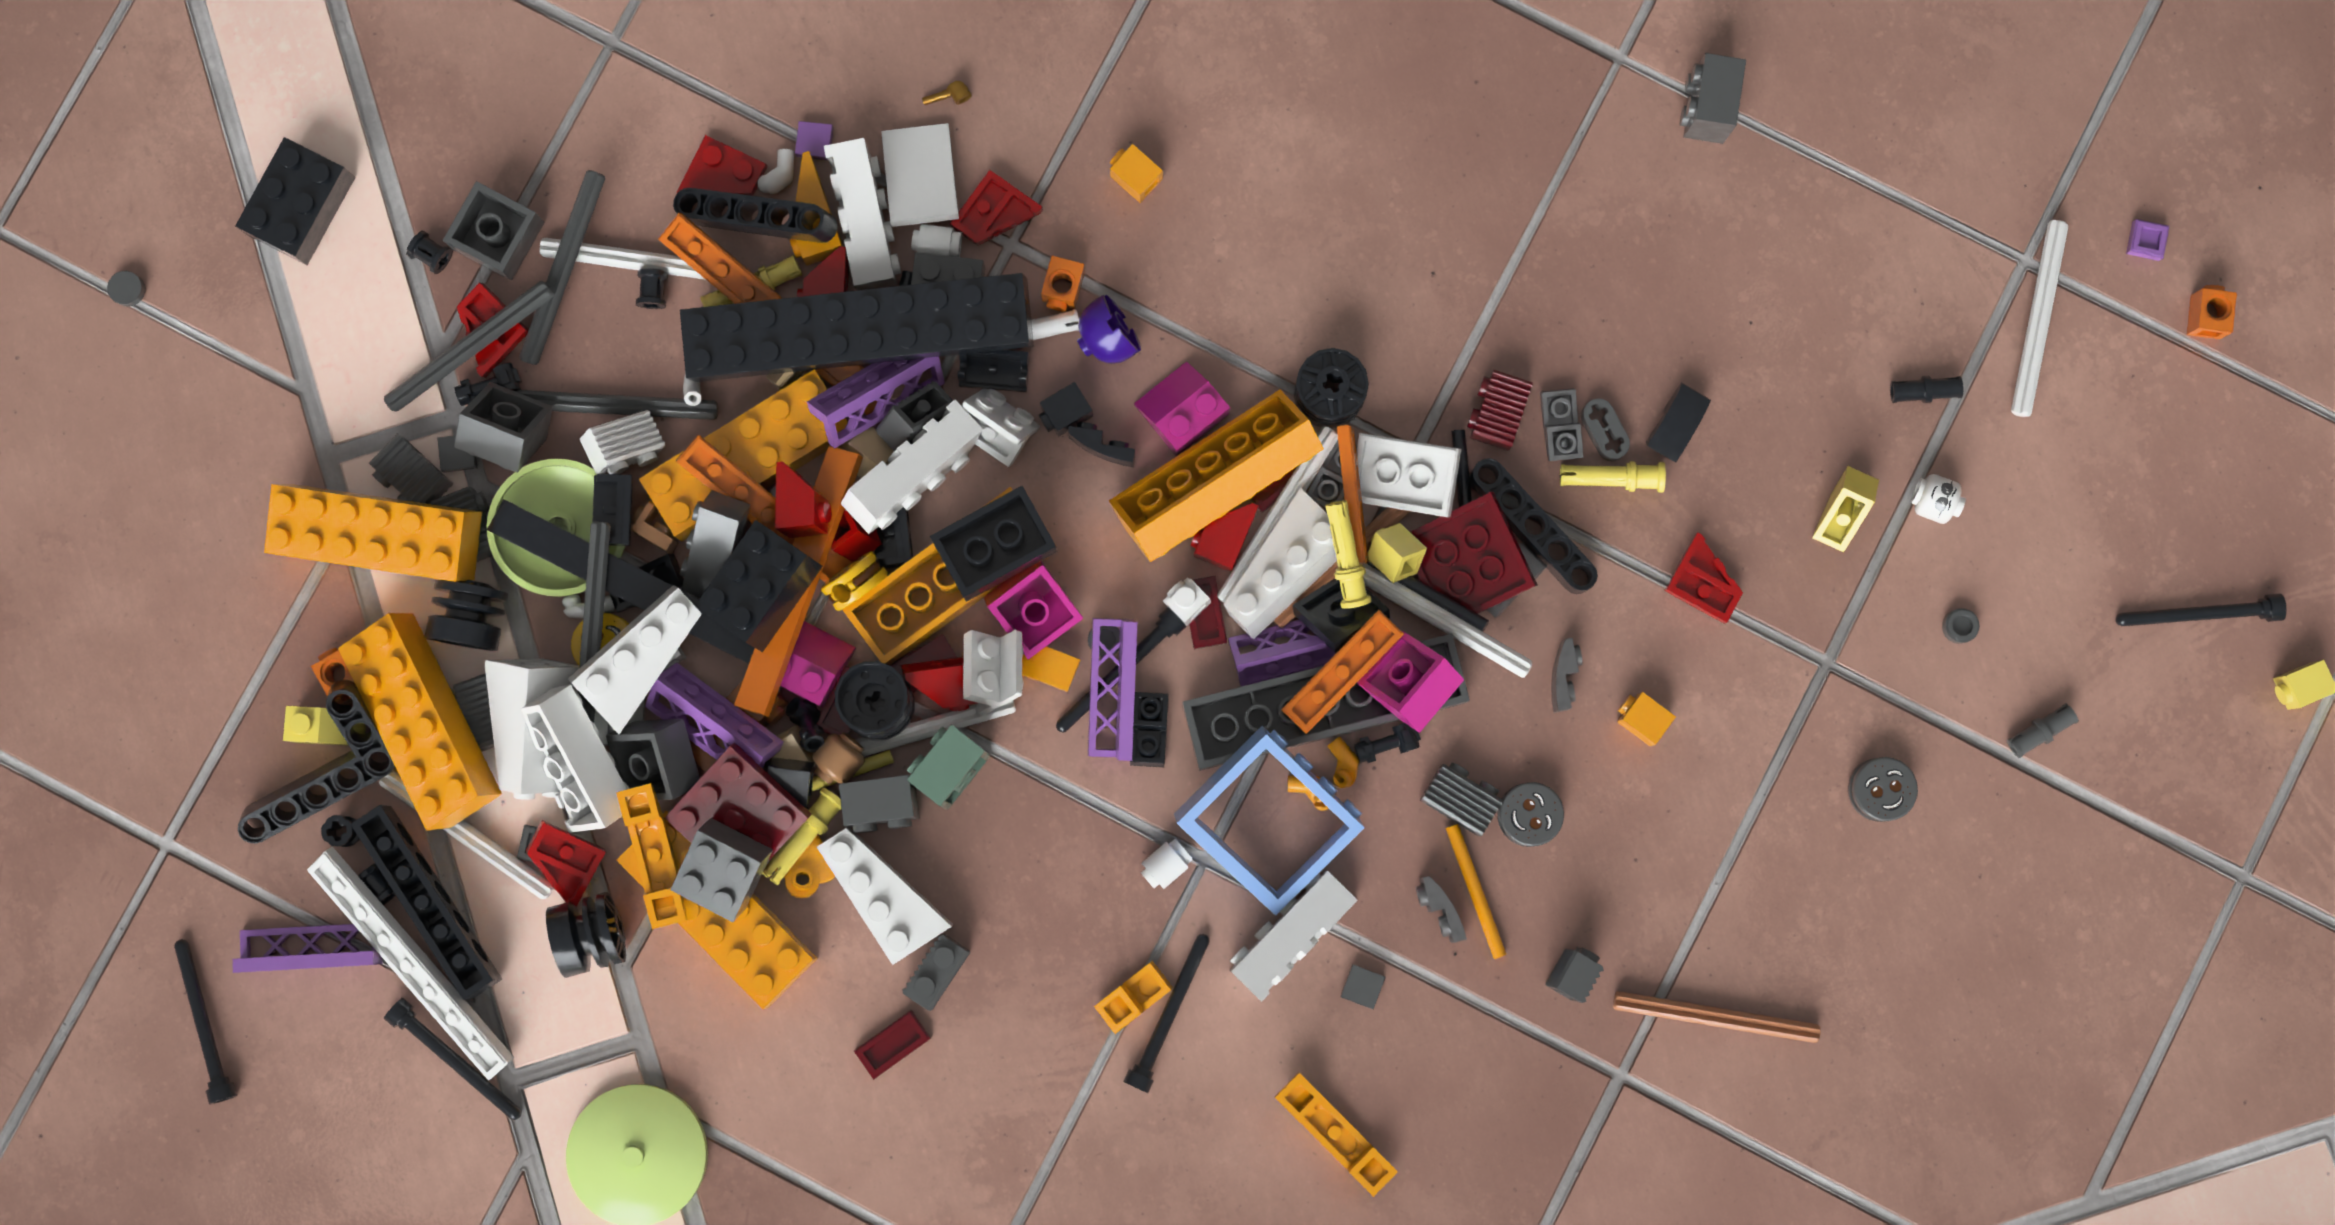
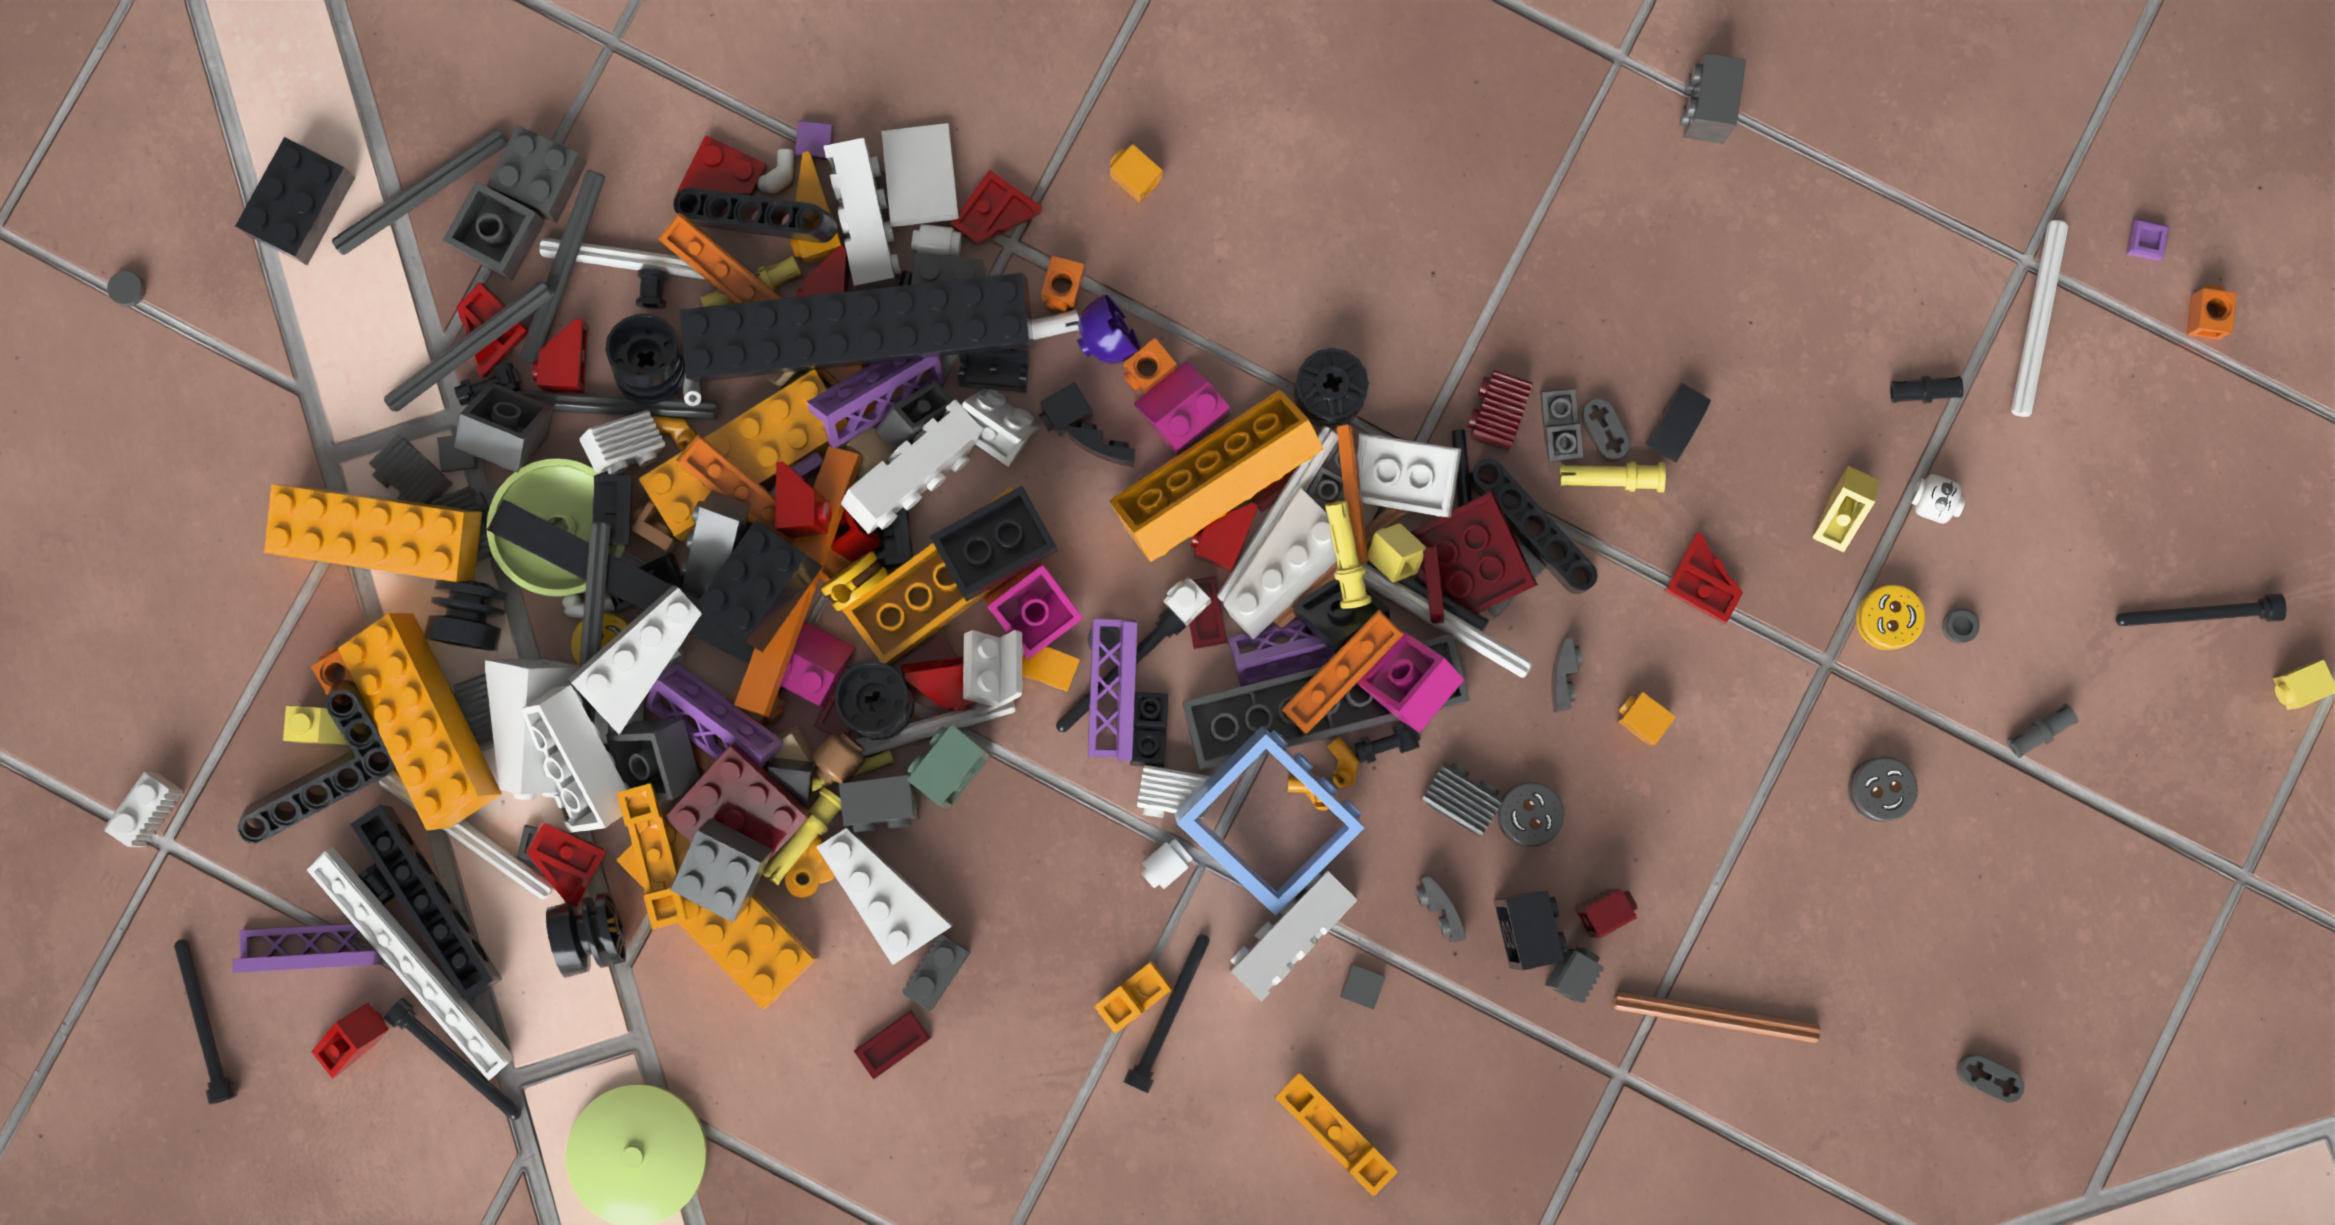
black bush [321,815,360,847] -> none
black bush [406,231,453,275] -> none
black bar [786,698,825,752] -> none
pearl gold hand [922,81,972,105] -> none
light orange bar [1445,824,1507,959] -> none
none -> white brick [103,771,184,847]
none -> red slope [311,1002,389,1079]
none -> dark grey axle [332,128,508,255]
none -> dark grey brick [487,125,587,223]
none -> red slope [532,319,589,393]
none -> black wheel [605,314,685,404]
none -> light orange arm [653,416,697,451]
none -> medium lavender tile [791,452,823,480]
none -> orange brick [1123,338,1177,395]
none -> white brick [1137,765,1211,818]
none -> dark red tile [1423,547,1444,624]
none -> black brick [1494,891,1568,971]
none -> dark red brick [1575,889,1638,938]
none -> yellow head [1856,585,1926,650]
none -> dark grey beam [1957,1055,2025,1103]

